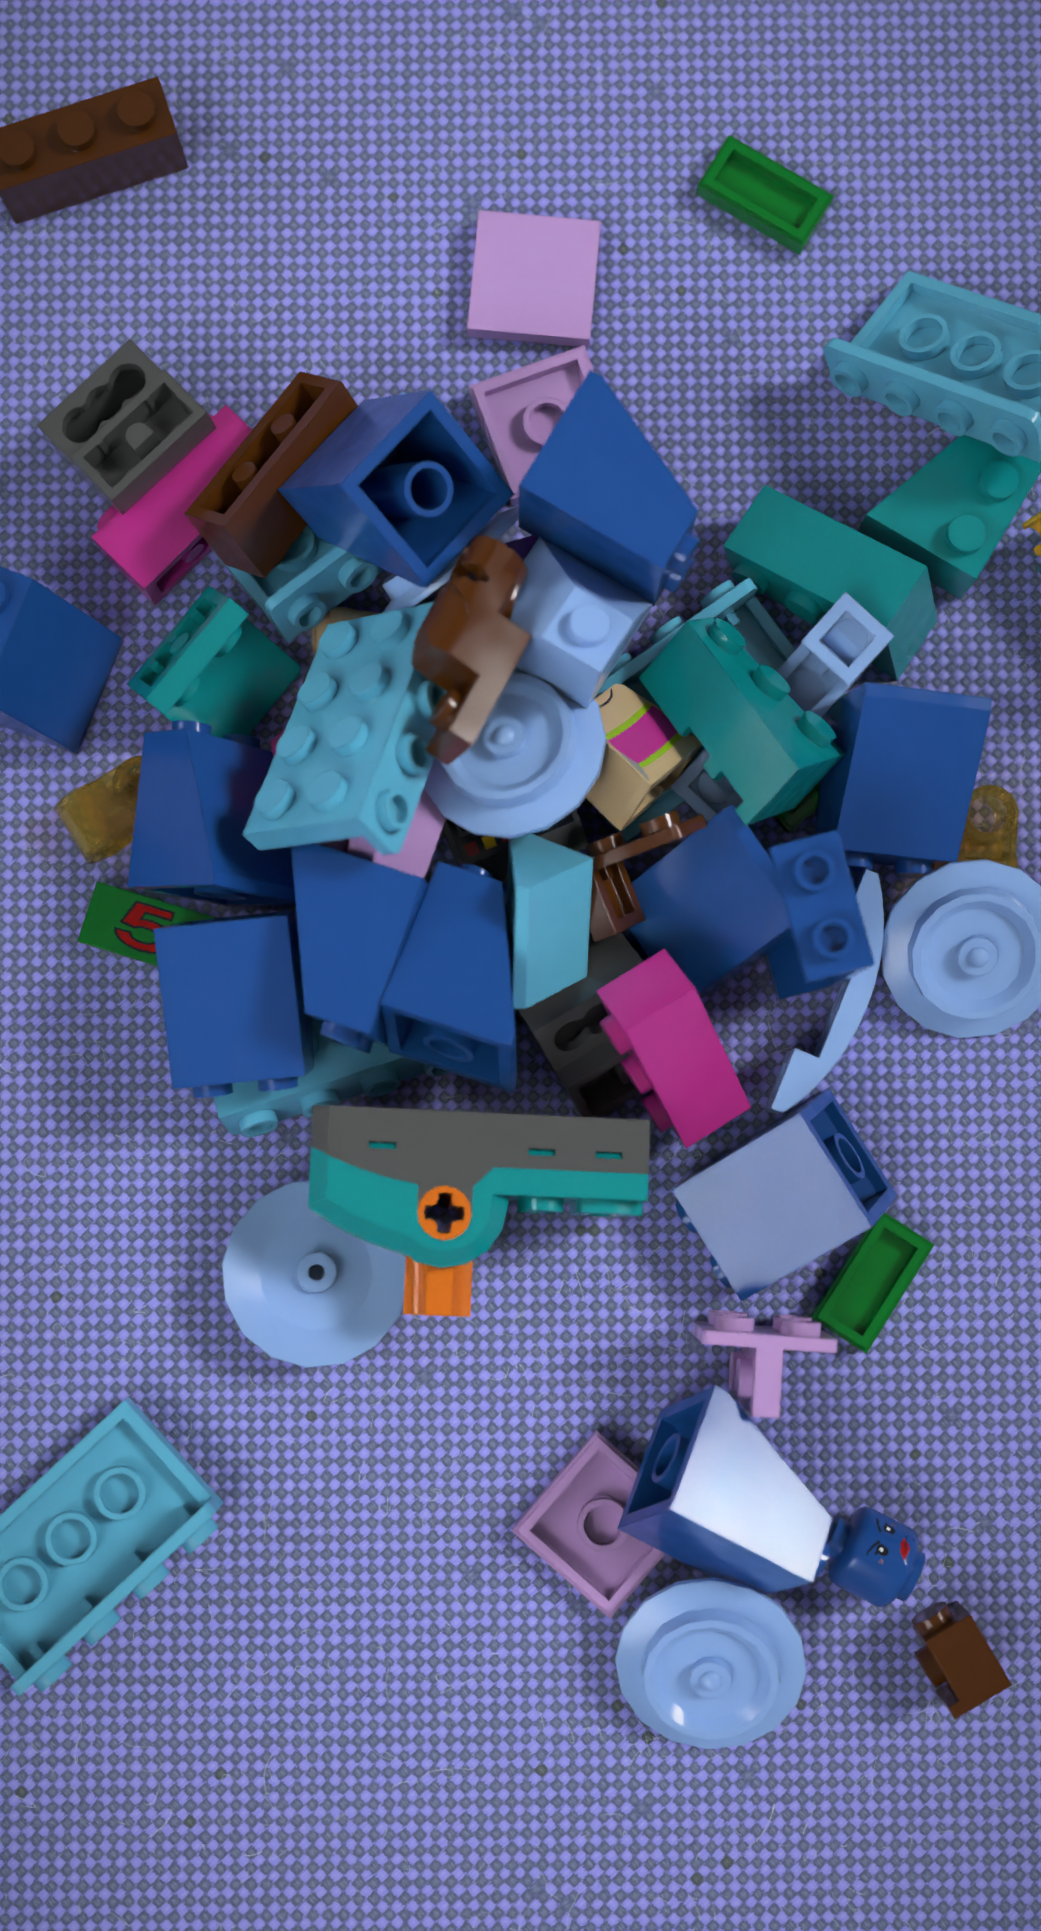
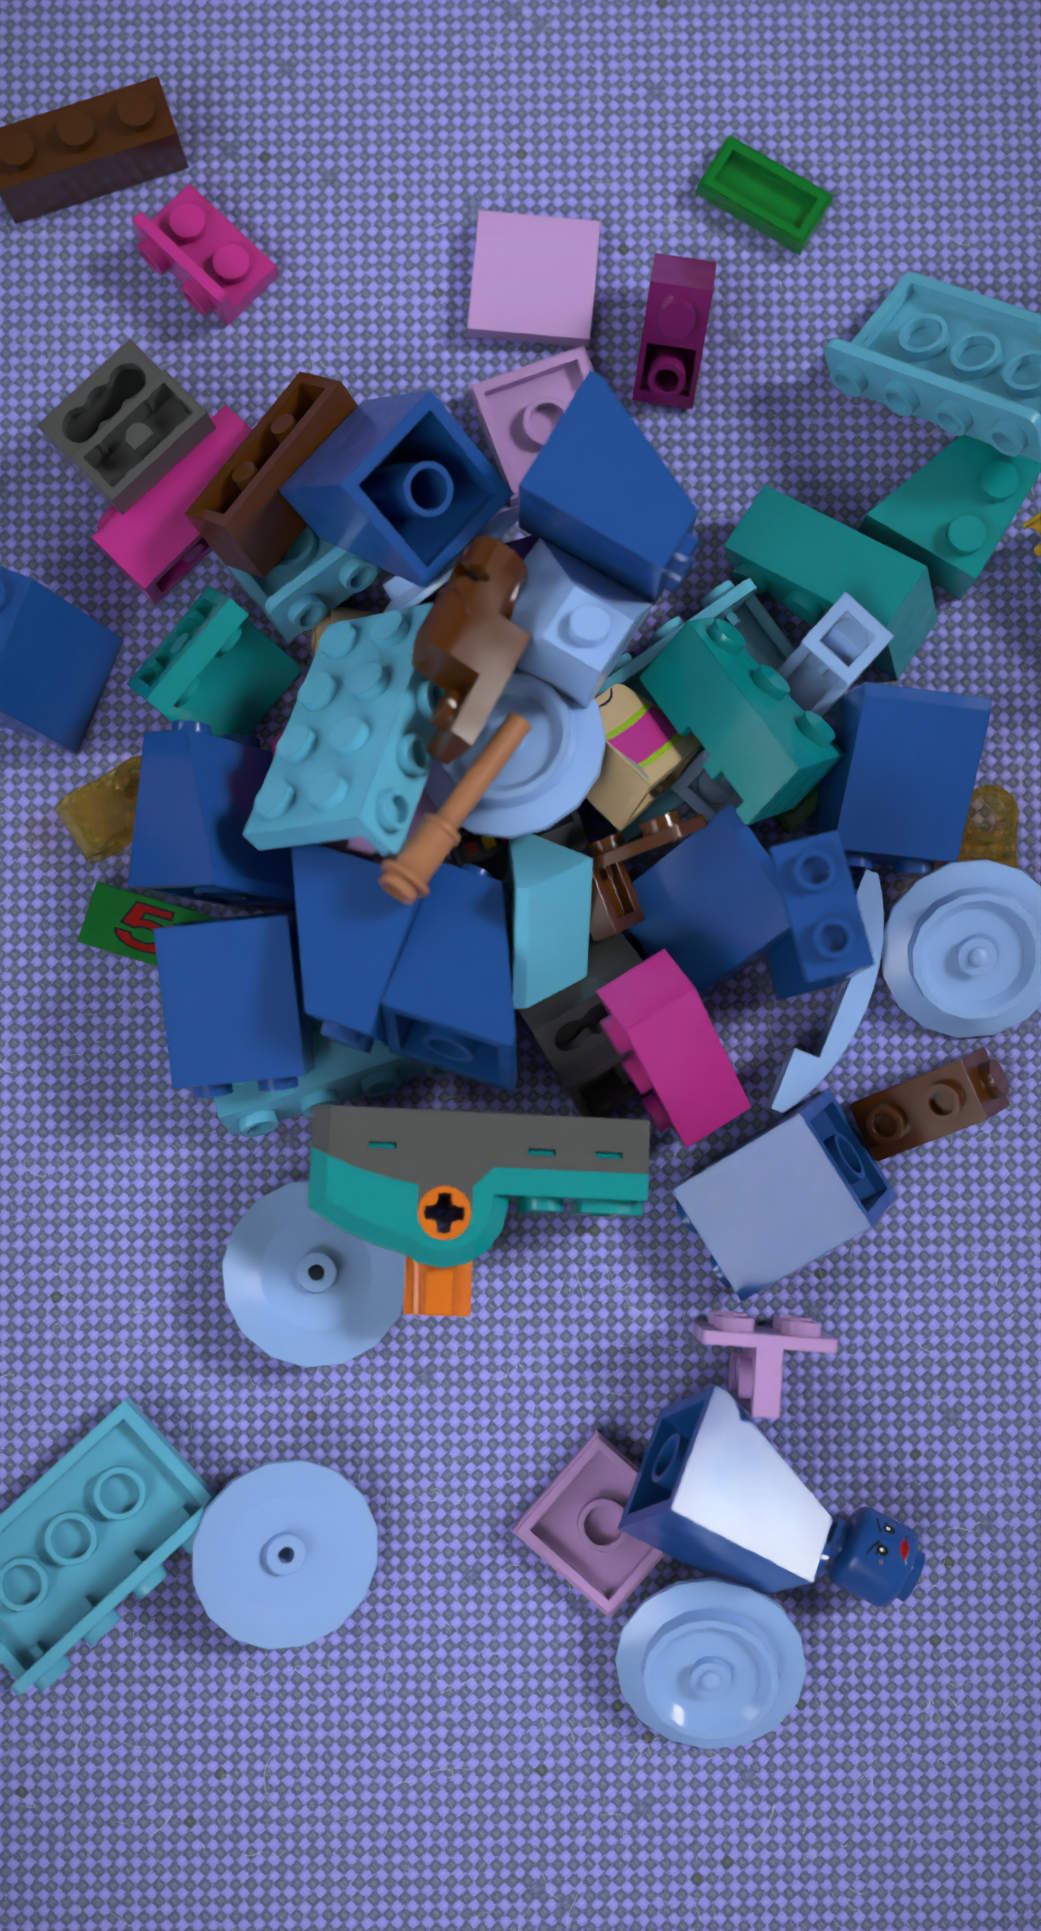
green tile [809,1212,935,1354] -> none
reddish brown brick [912,1601,1012,1719] -> none
none -> dark pink bracket [131,184,279,326]
none -> light blue piece [192,1459,378,1650]
none -> nougat pin [378,712,531,905]
none -> magenta slope [632,253,716,409]
none -> reddish brown bracket [850,1047,1010,1161]

